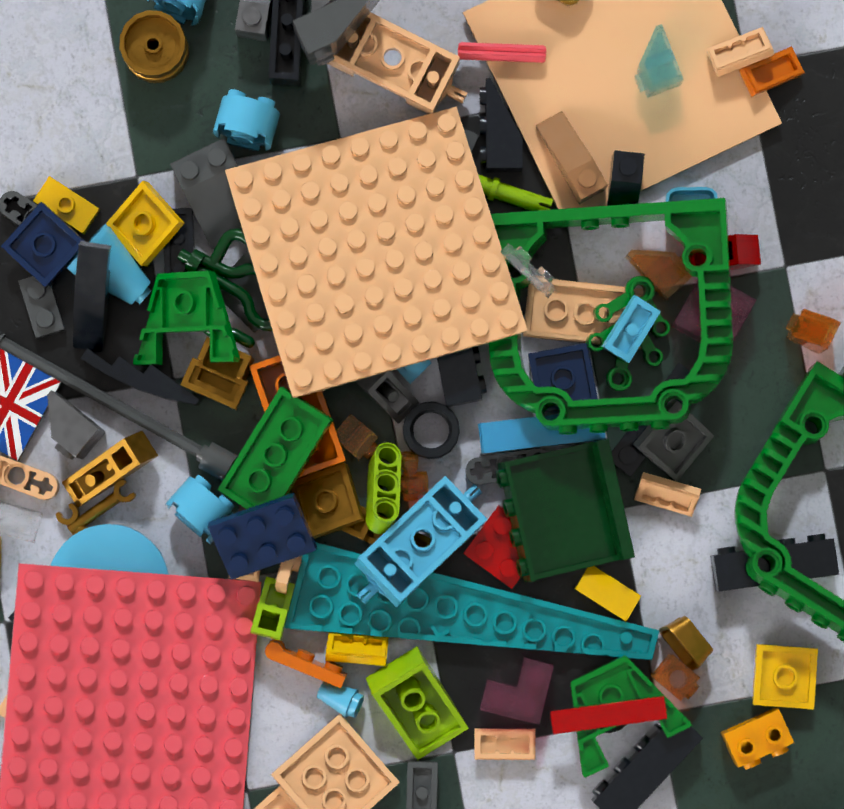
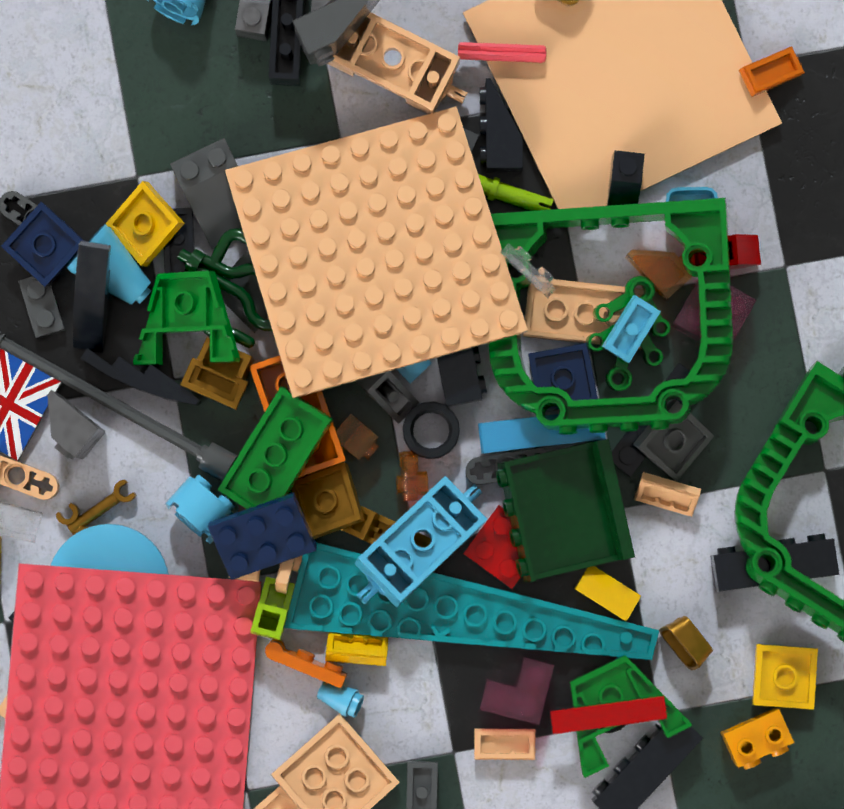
yellow plate [33,176,100,234] -> none
pearl gold slope [62,430,158,507] -> none
pearl gold wheel [119,10,189,83] -> none
medium azure brick [213,89,280,151] -> none
lime beam [366,442,402,534] -> none
lime slope [366,646,469,760] -> none
medium nougat slope [536,111,608,204] -> none
clear light blue slope [634,24,684,98] -> none
clear orange brick [650,653,700,701] -> none
light nougat plate [707,27,774,77] -> none
clear orange slope [785,309,841,354] -> none

